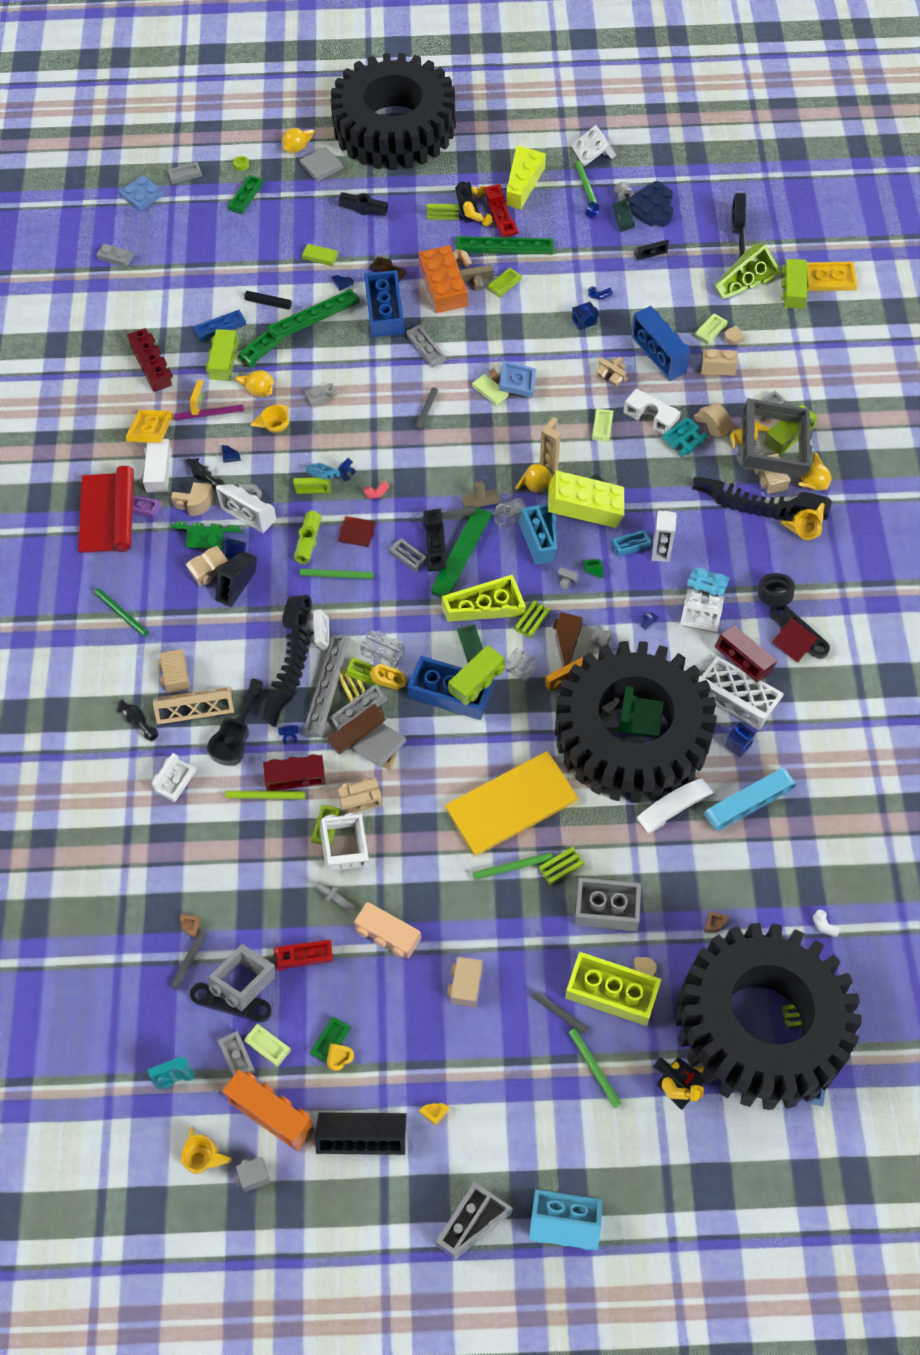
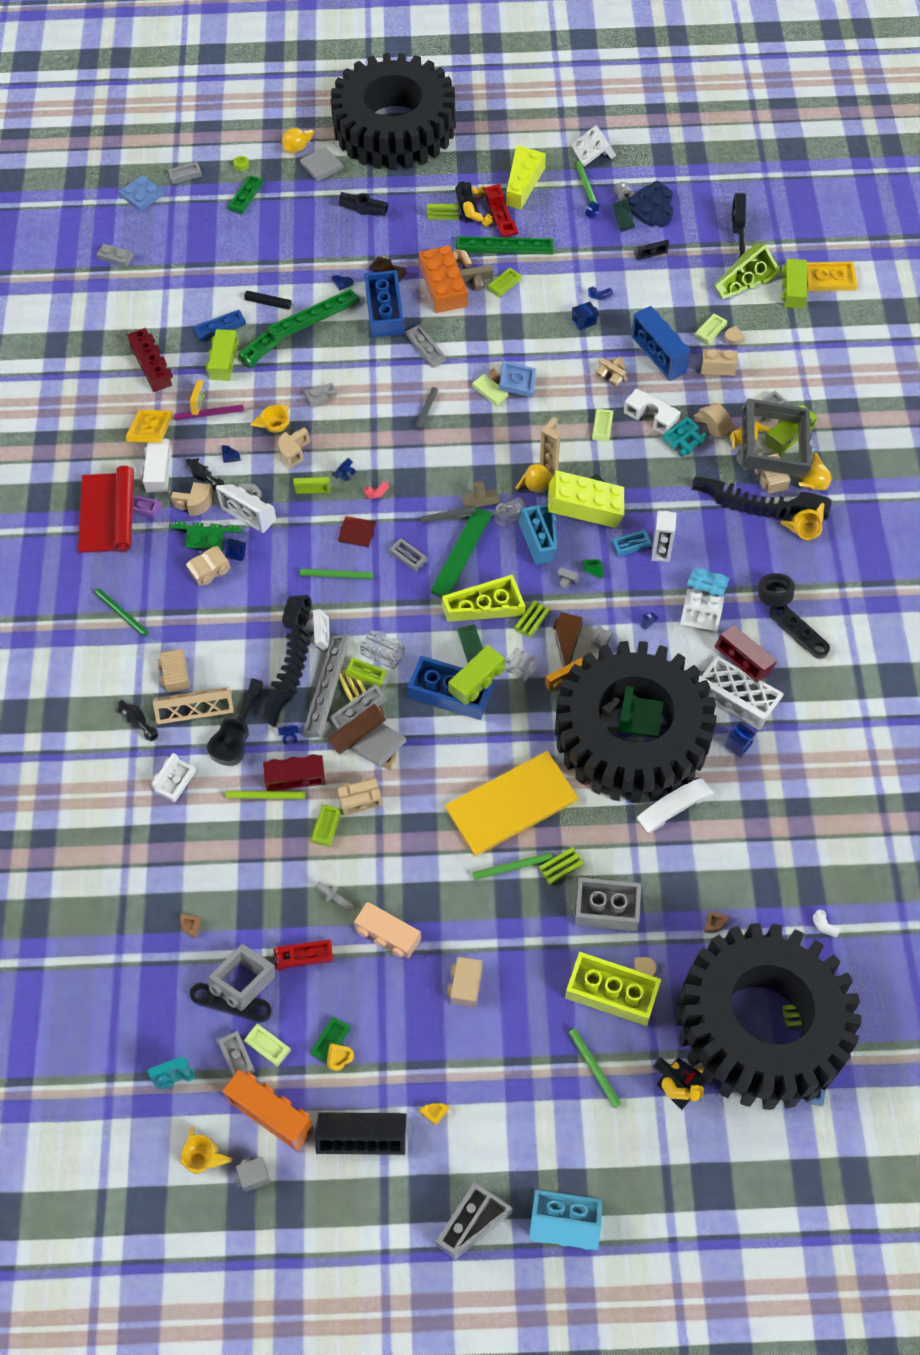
dark grey bar [170,930,207,990] -> none
black slope [215,550,257,607] -> none
yellow piece [235,370,274,398] -> none
lime piece [294,510,322,565] -> none
lime tile [302,244,338,266] -> none
dark azure tile [305,463,340,480] -> none
white window [319,813,369,871] -> none
yellow plate [370,664,407,690] -> none
black slope [423,508,447,572] -> none
dark grey bar [532,991,589,1035] -> none
medium azure beam [704,768,796,831] -> none
dark red piece [772,618,818,663] -> none
none -> tan brick [278,427,310,469]

